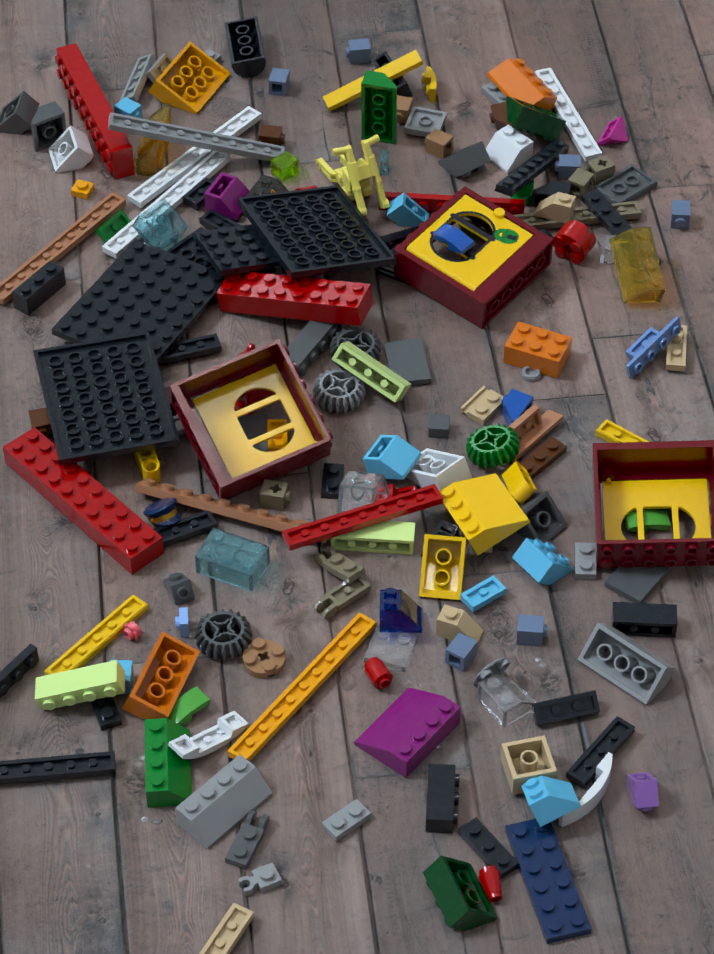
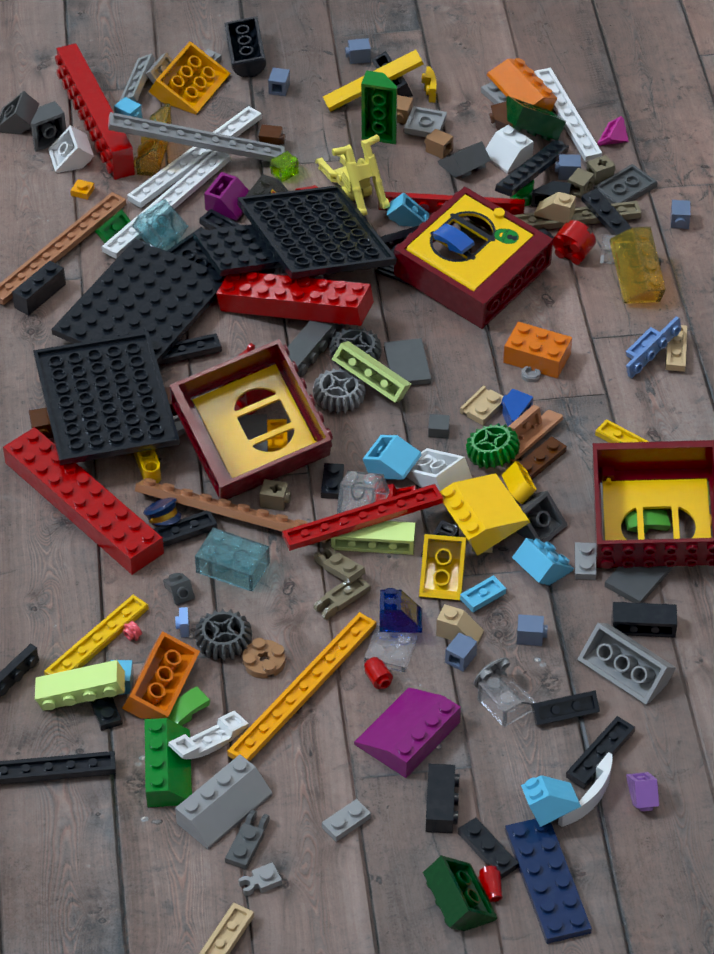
black plate [183,178,214,209] -> none
clear light blue tile [380,150,389,176] -> none
tan brick [501,735,557,795] -> none

